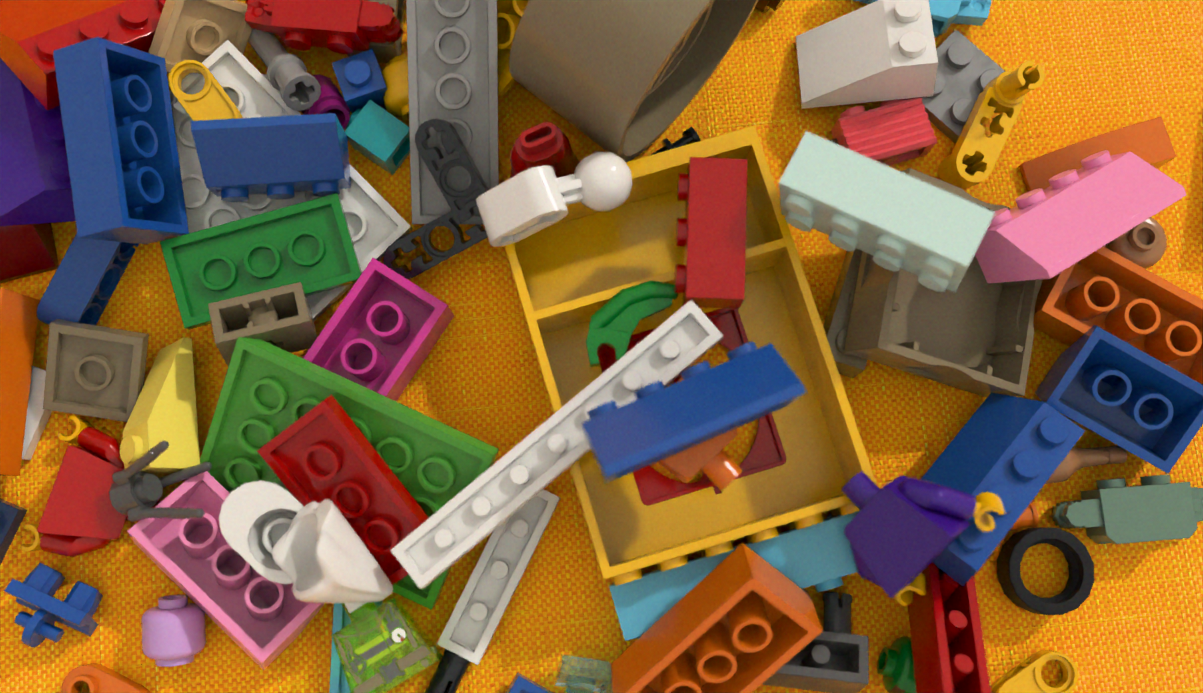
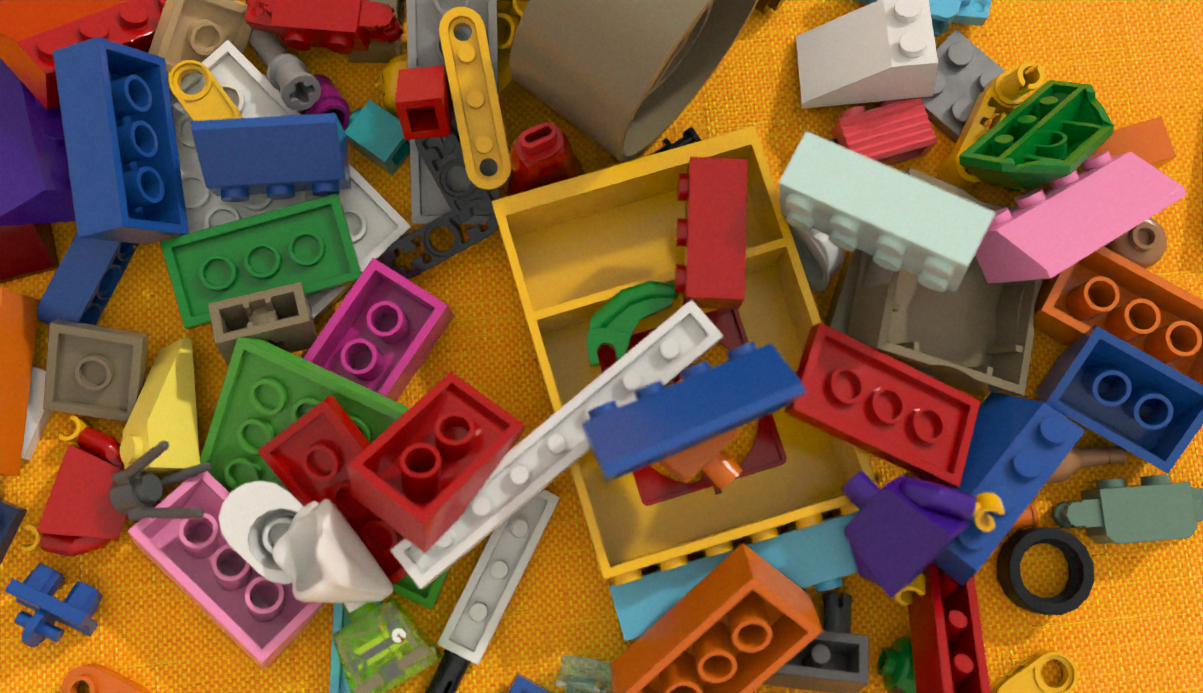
lavender head [141,595,206,667] -> none
blue brick [332,49,387,113] -> none
white beam [476,152,632,247] -> none
none -> red slope [347,372,525,553]
none -> red brick [395,65,453,140]
none -> yellow plate [439,6,511,191]
none -> red plate [784,322,981,489]
none -> white piece [788,223,845,293]
none -> green wedge [959,80,1114,191]

